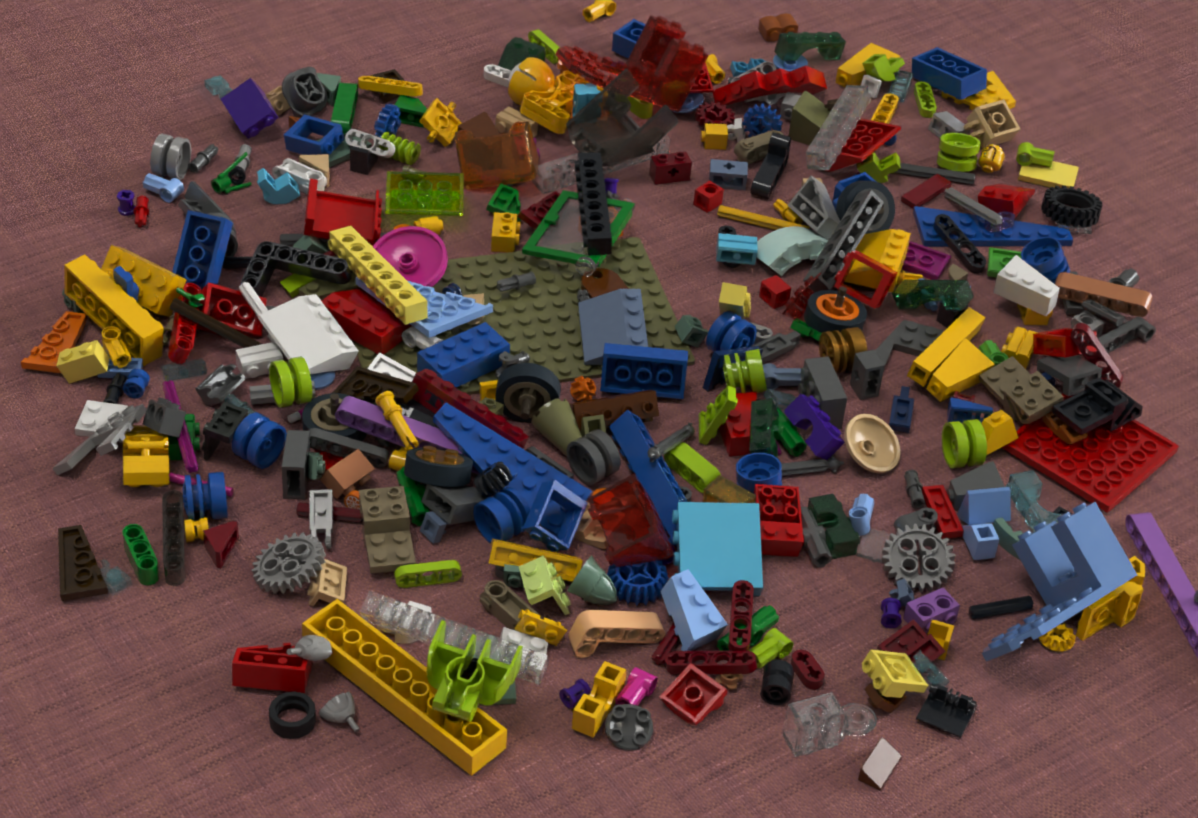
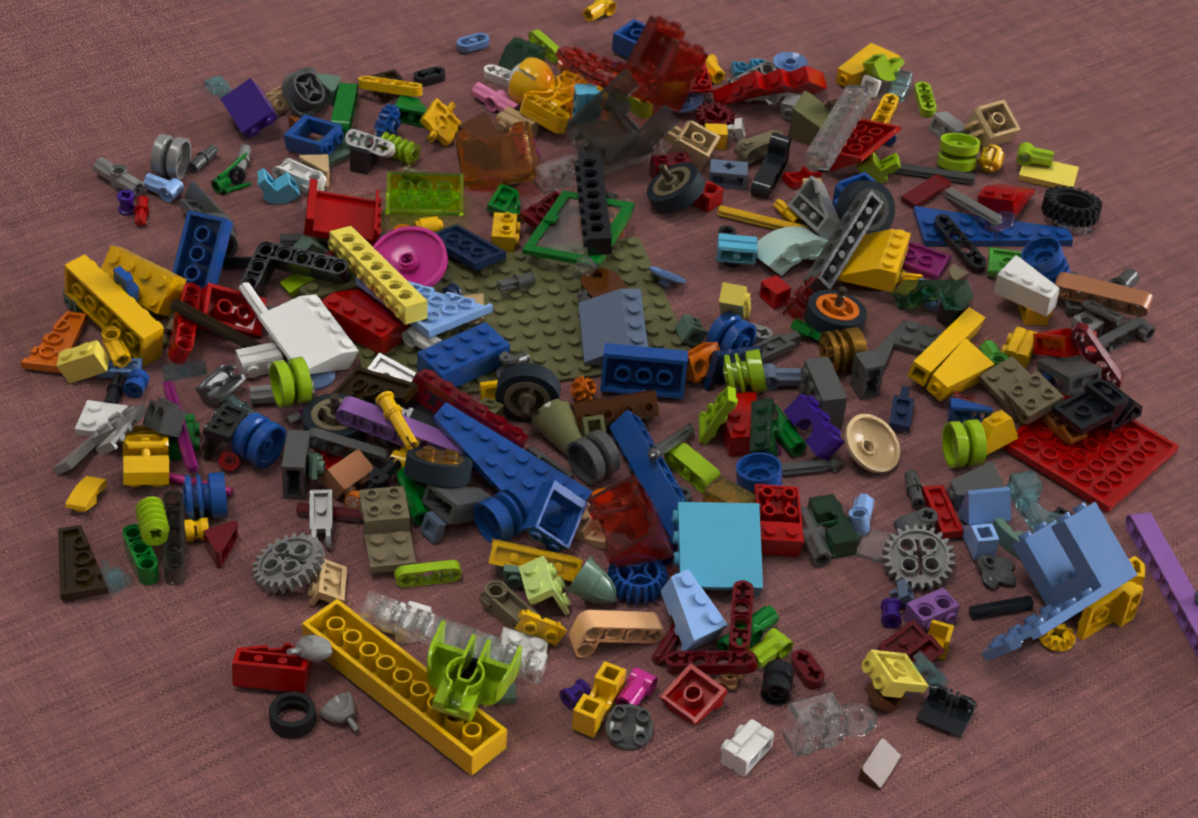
green hand [176,287,205,308] -> none
black gear [474,462,513,497] -> none
dark purple bush [604,178,619,194] -> none
blue gear [742,103,783,137] -> none
dark orange brick [758,13,799,42] -> none
clear light blue tile [763,389,796,410] -> none
clear green arch [774,32,846,61] -> none
red window [834,250,898,309] -> none
blue brick [912,47,987,100] -> none
yellow wing [941,71,1016,110] -> none
none -> yellow slope [65,476,107,512]
none -> light grey piece [93,157,145,197]
none -> lime piece [135,496,170,546]
none -> red plate [218,451,240,472]
none -> black piece [368,456,402,489]
none -> black beam [413,67,445,87]
none -> dark blue plate [434,224,506,271]
none -> medium blue plate [456,33,489,53]
none -> bright pink piece [471,82,521,112]
none -> black wheel [647,162,705,214]
none -> medium blue dish [649,266,687,287]
none -> tan hinge [662,120,721,172]
none -> orange brick [685,342,720,383]
none -> white brick [720,719,774,777]
none -> red slope [781,166,822,189]
none -> dark grey plate [976,554,1016,590]

